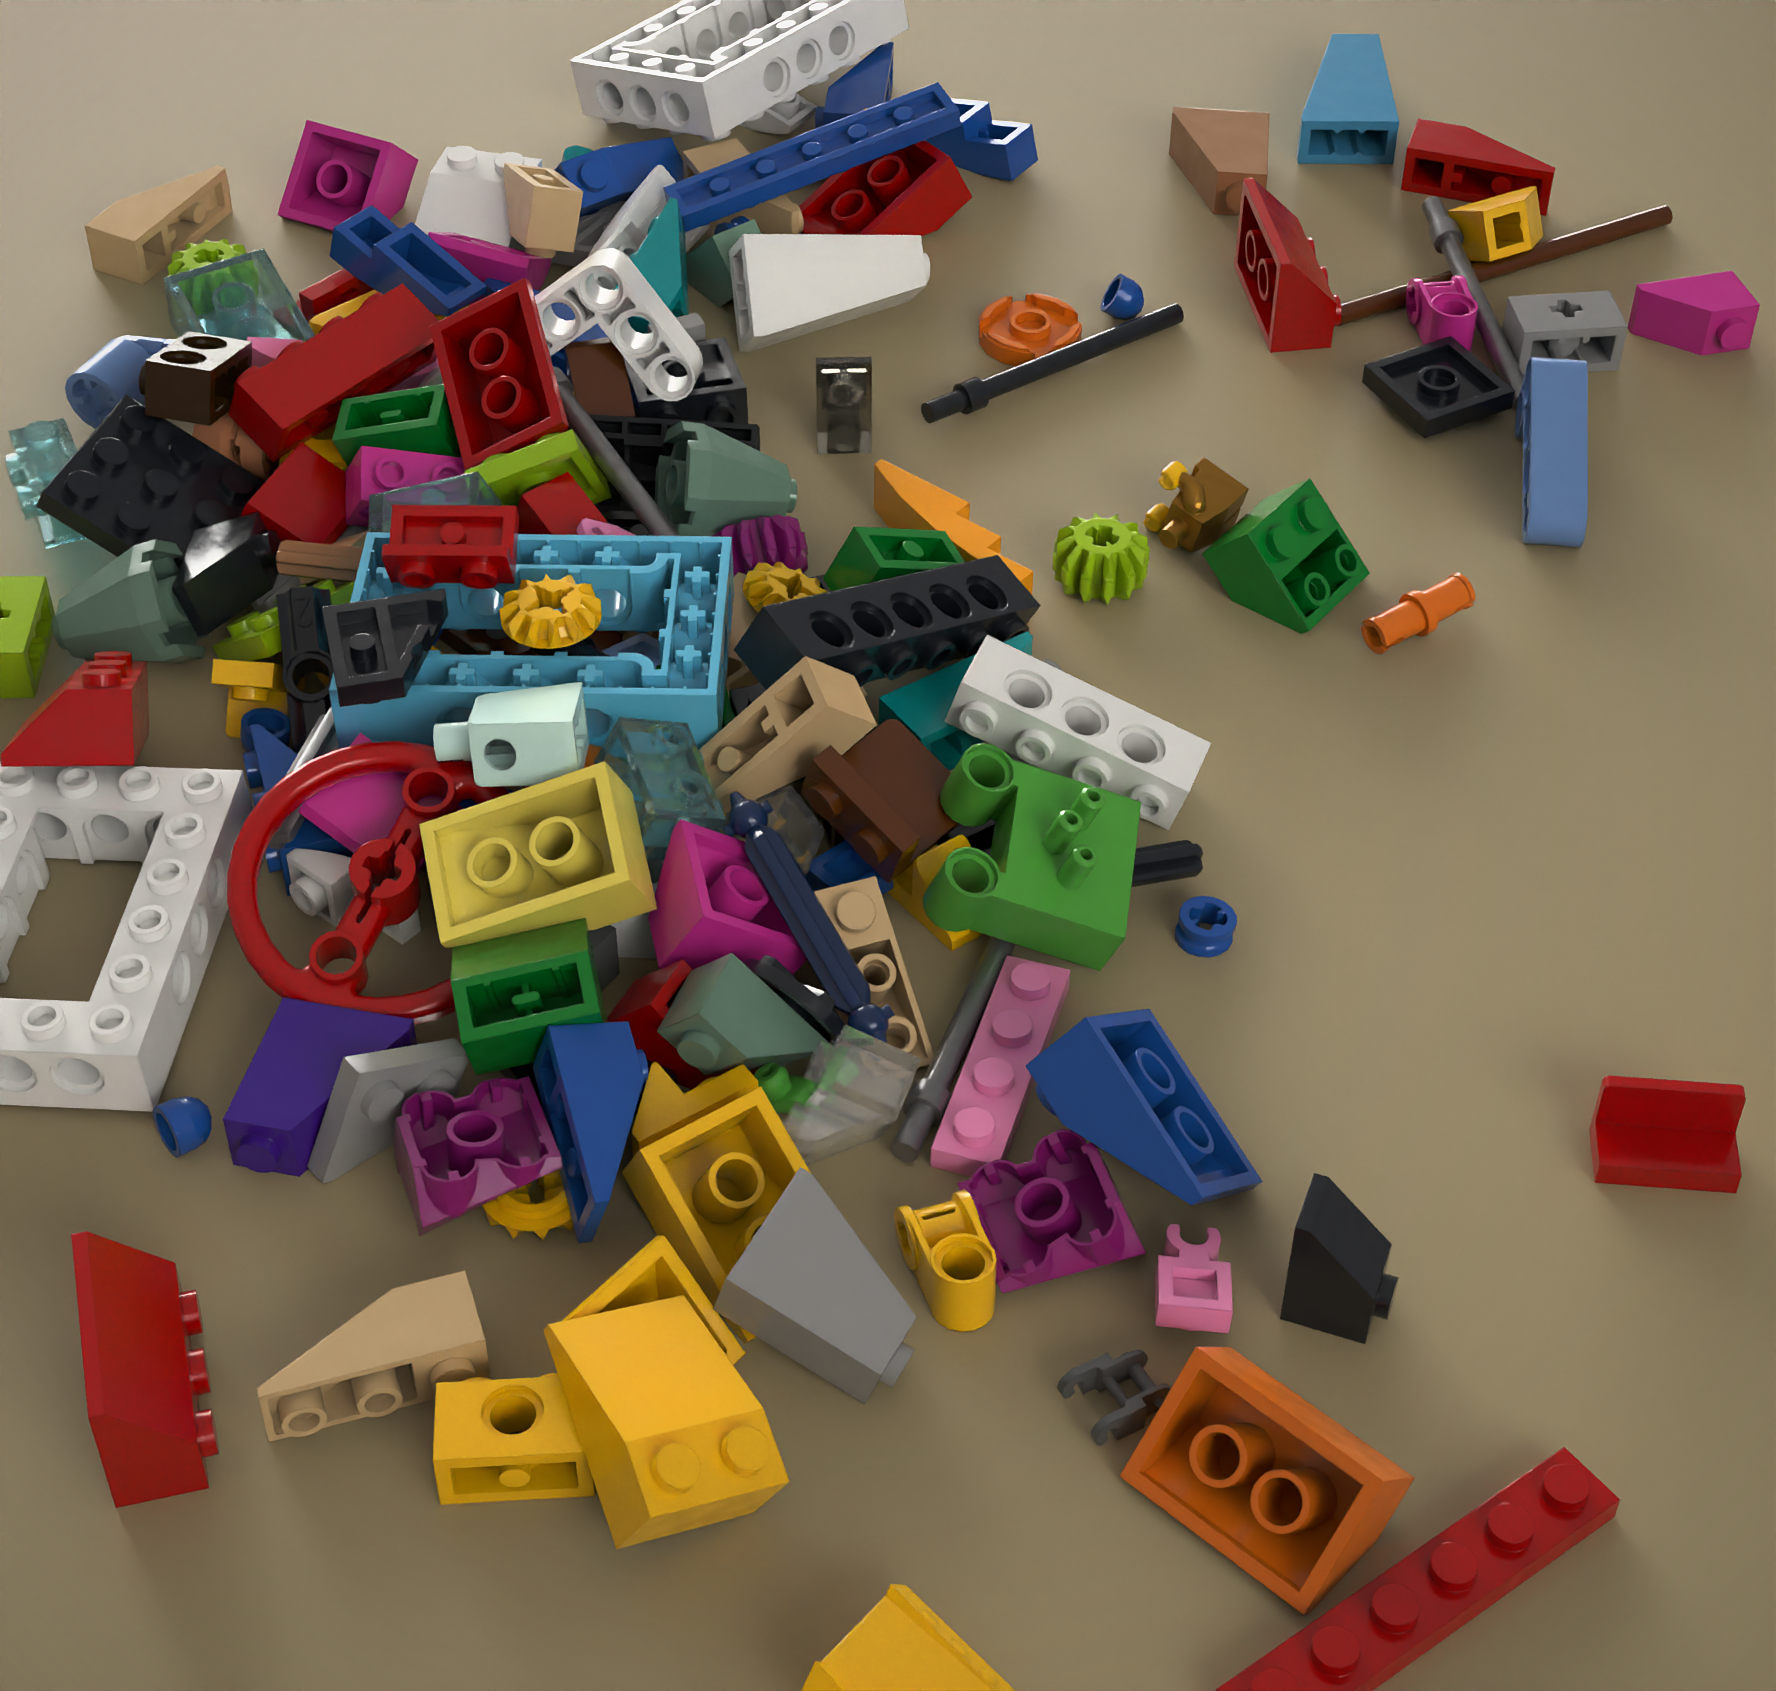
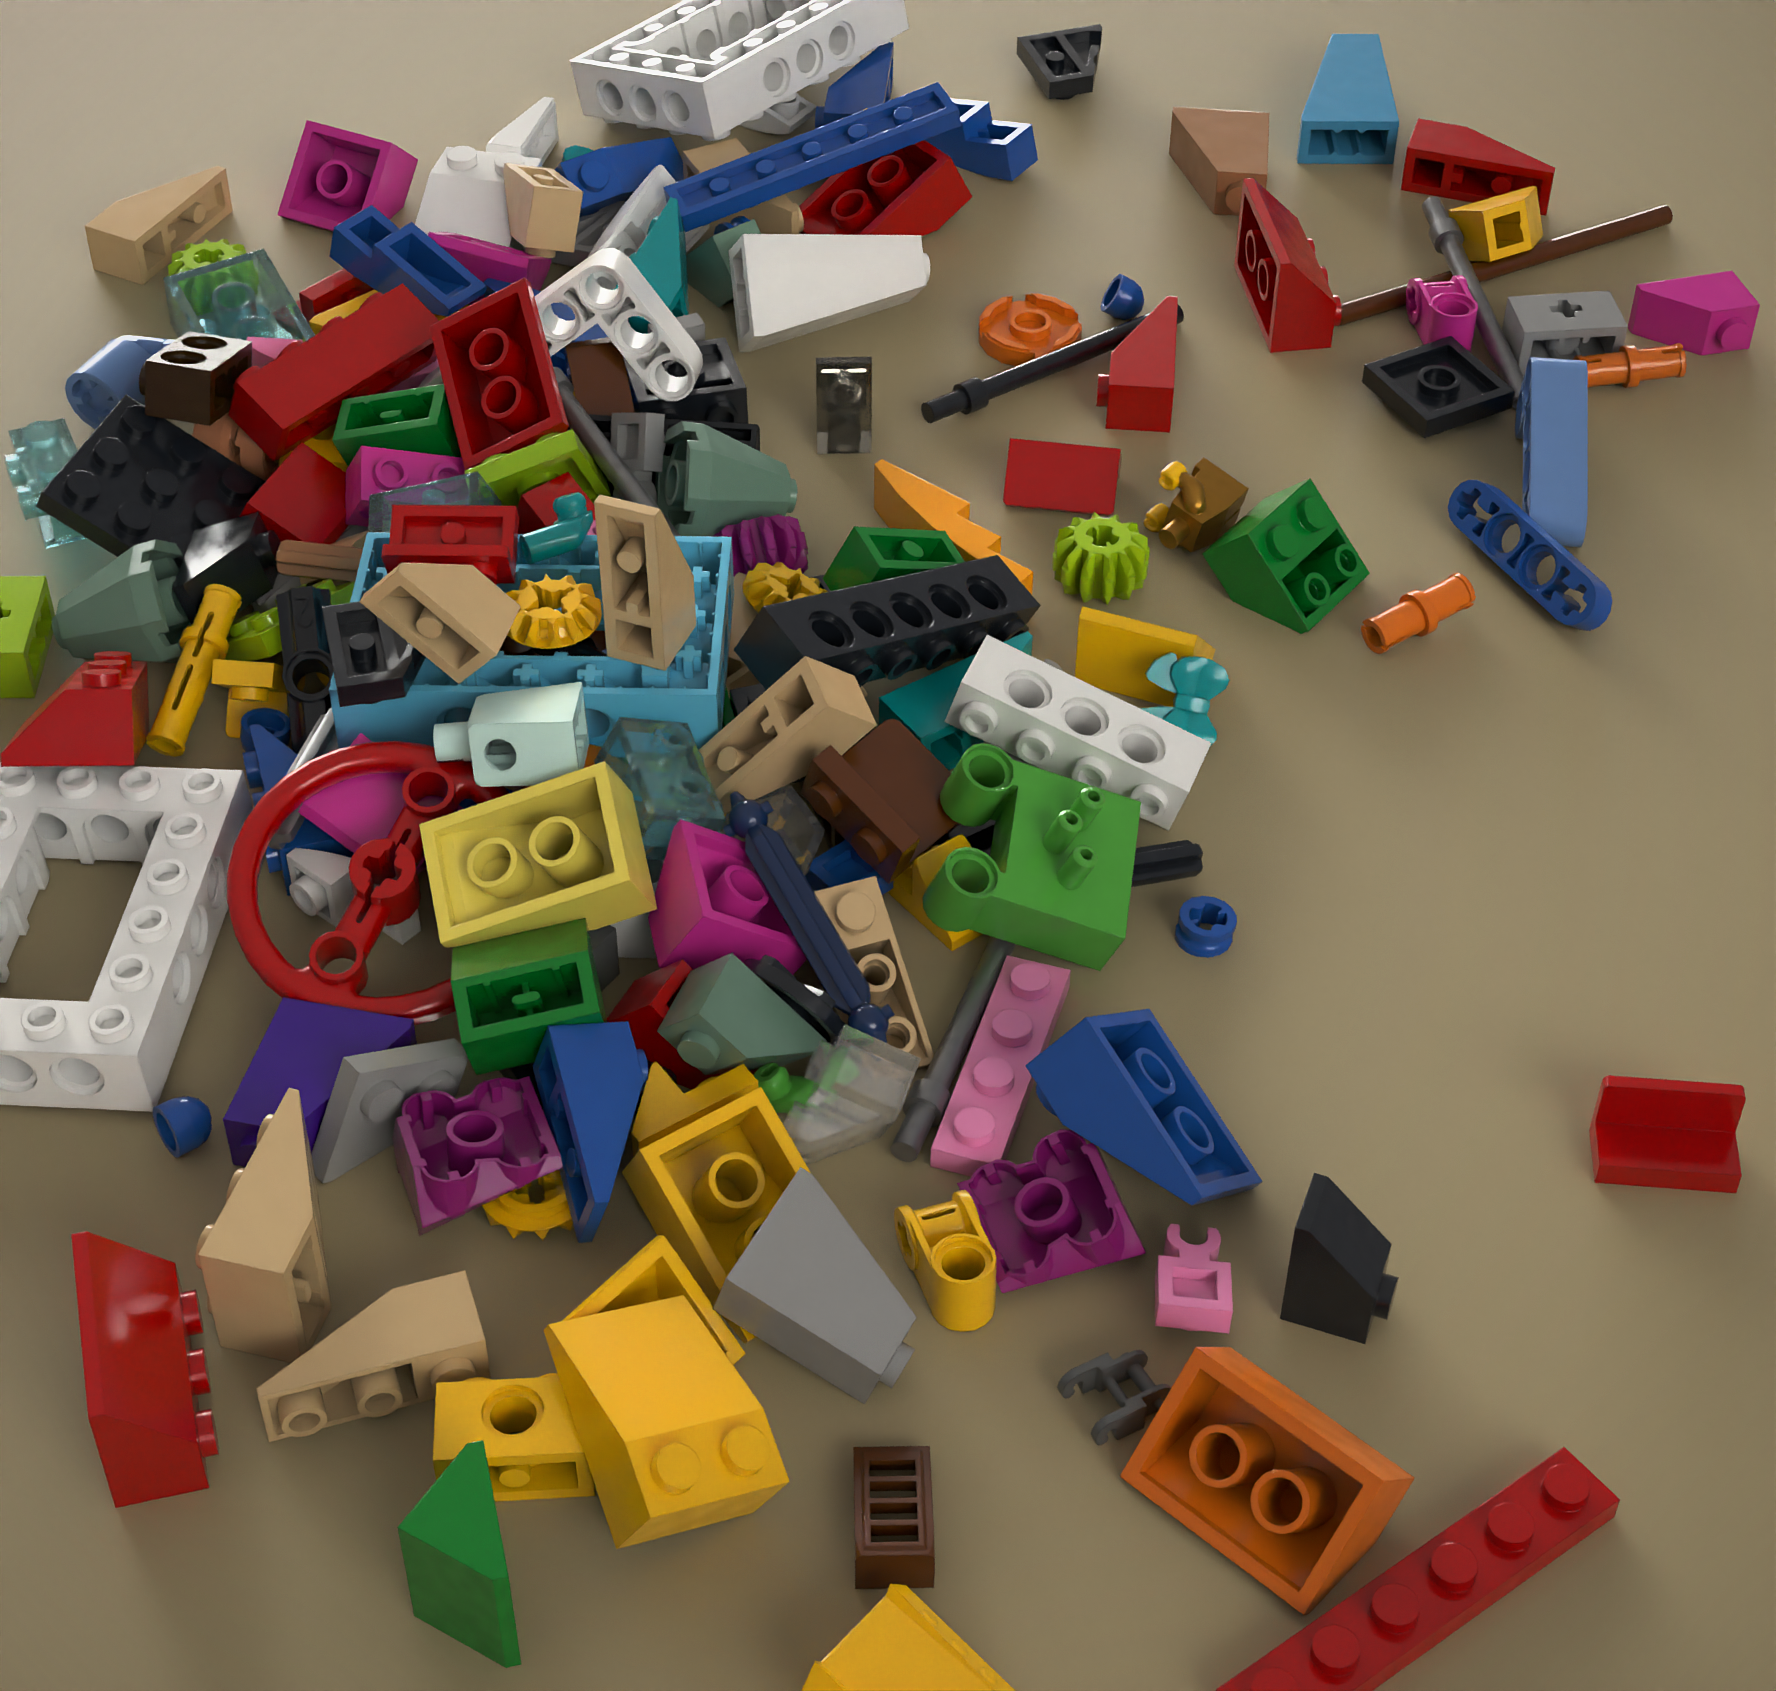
none -> yellow pin [146,584,242,757]
none -> tan slope [195,1088,332,1363]
none -> tan slope [360,563,521,684]
none -> green slope [397,1440,521,1668]
none -> white slope [486,97,559,165]
none -> teal arm [519,492,593,565]
none -> tan slope [594,495,696,671]
none -> light grey plate [610,413,666,503]
none -> reddish brown slope [853,1446,935,1589]
none -> red panel [1003,438,1122,516]
none -> black wing [1016,24,1102,100]
none -> yellow slope [1075,606,1215,707]
none -> red slope [1096,296,1178,433]
none -> teal piece [1141,652,1230,746]
none -> blue beam [1448,480,1612,631]
none -> orange pin [1573,343,1686,388]

